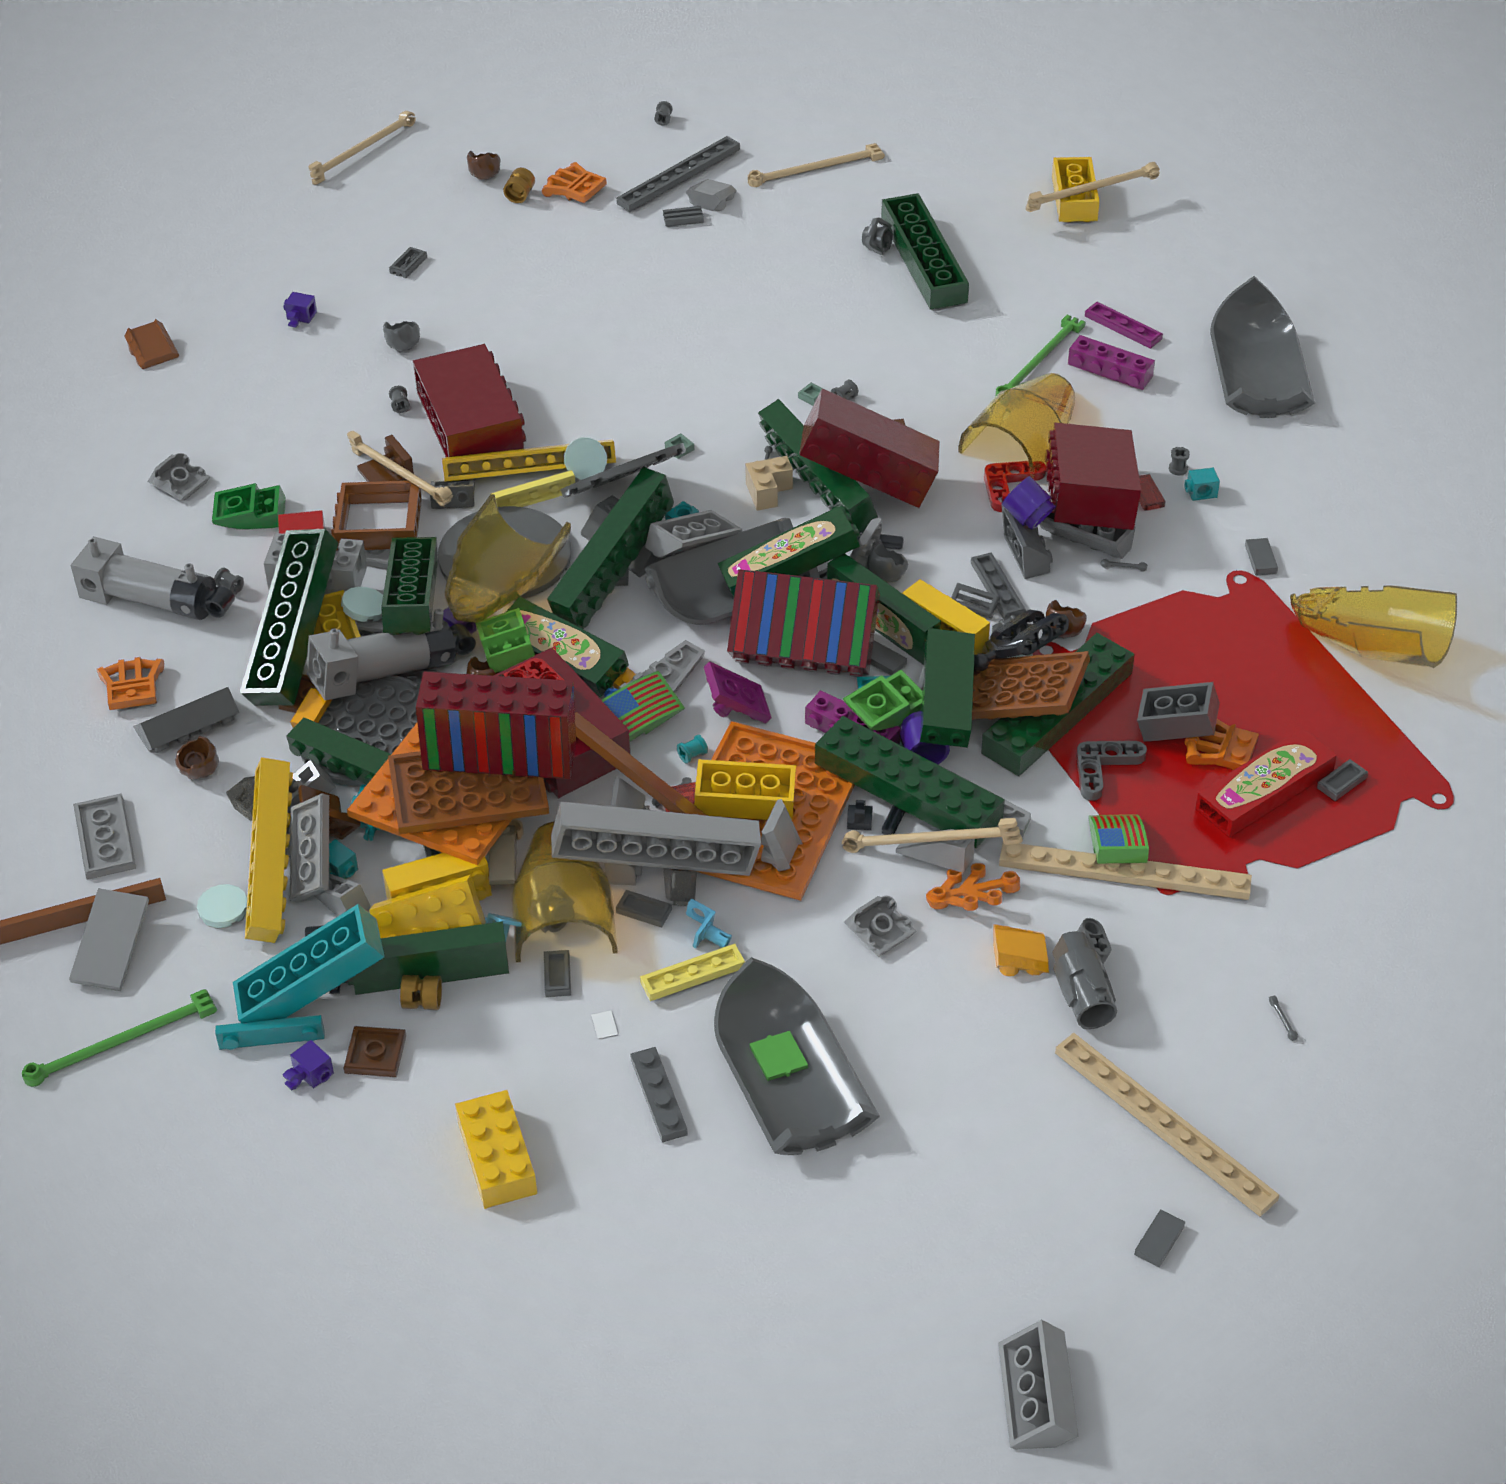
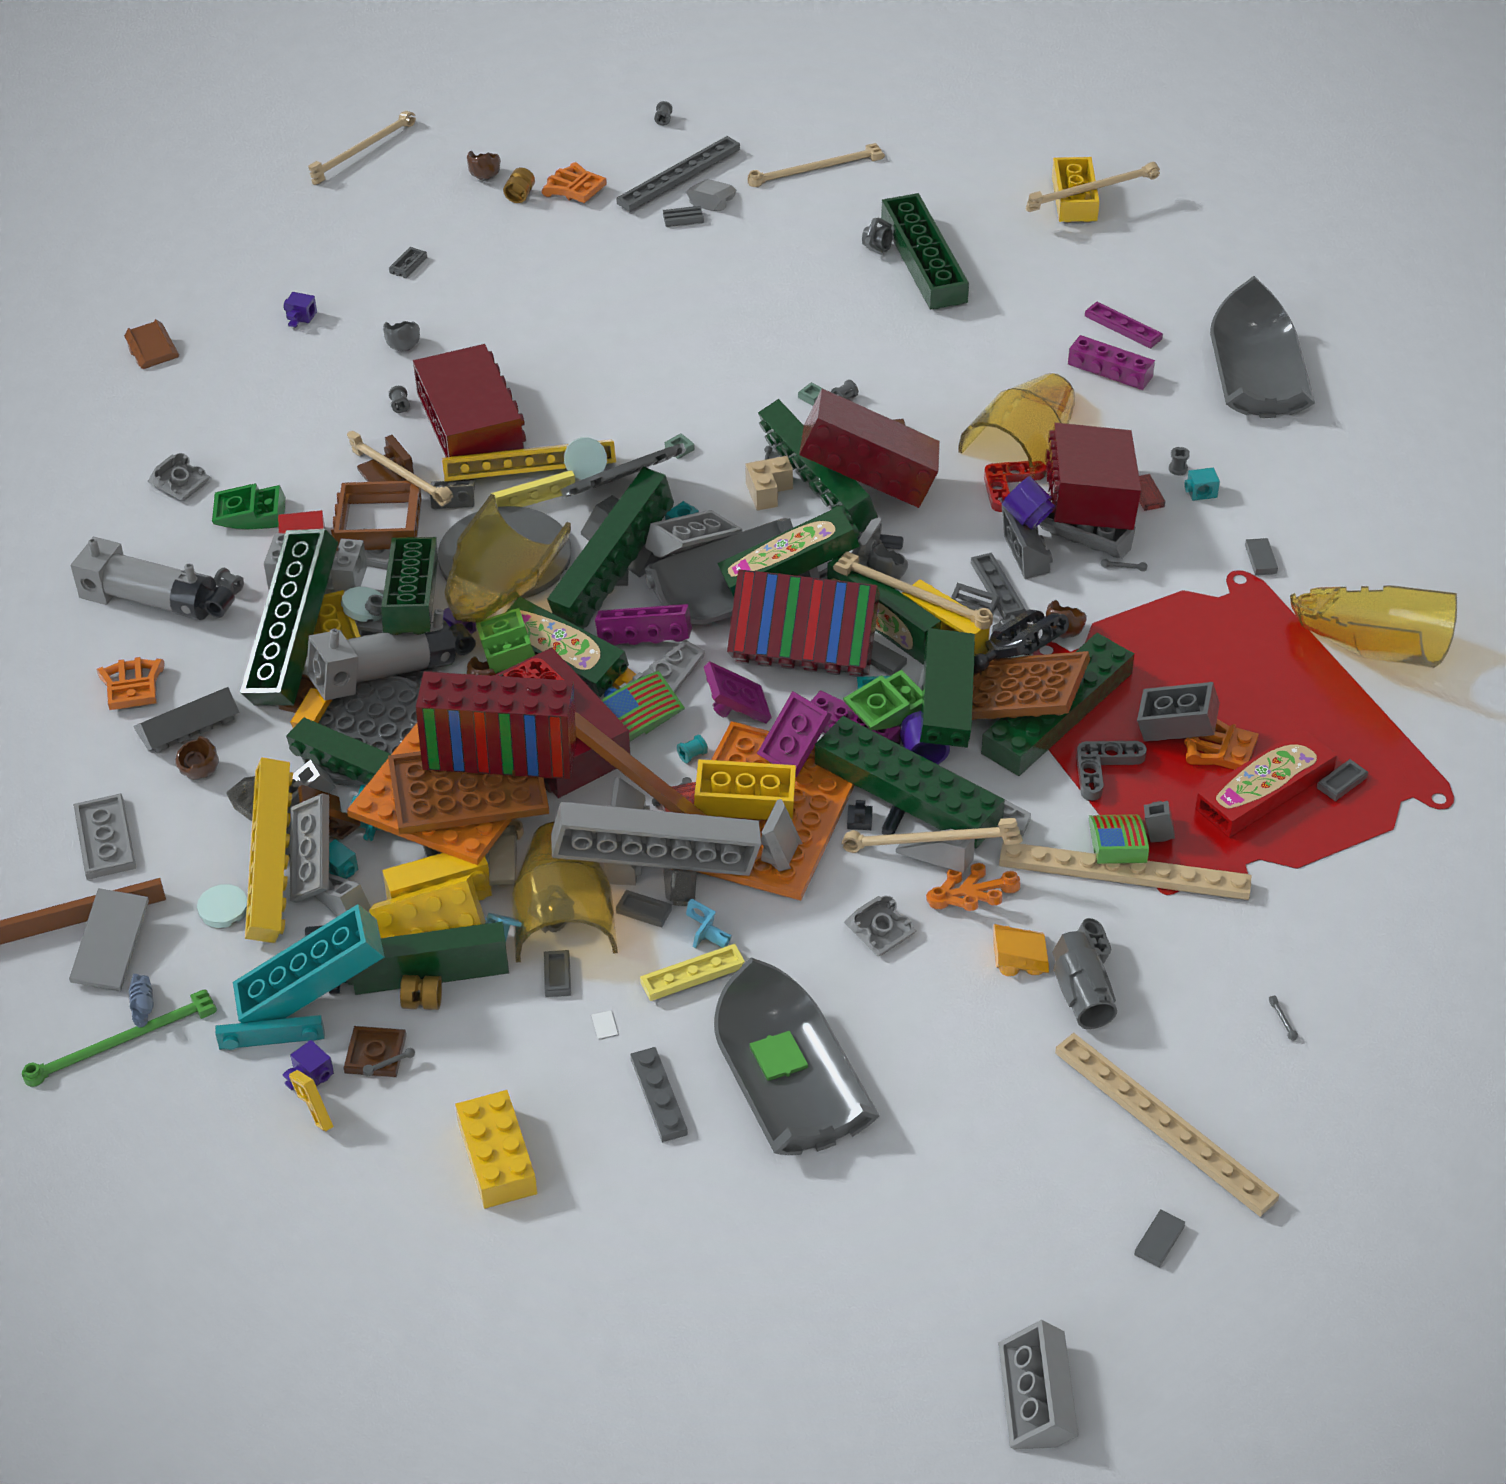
bright green hinge [995,314,1086,404] -> none
none -> sand blue hinge [129,974,154,1027]
none -> yellow tile [289,1070,334,1131]
none -> dark grey hinge [363,1048,415,1076]
none -> dark grey plate [365,595,383,616]
none -> magenta brick [595,604,692,646]
none -> magenta plate [757,691,832,777]
none -> tan hinge [833,552,993,629]
none -> dark grey brick [1144,801,1175,843]

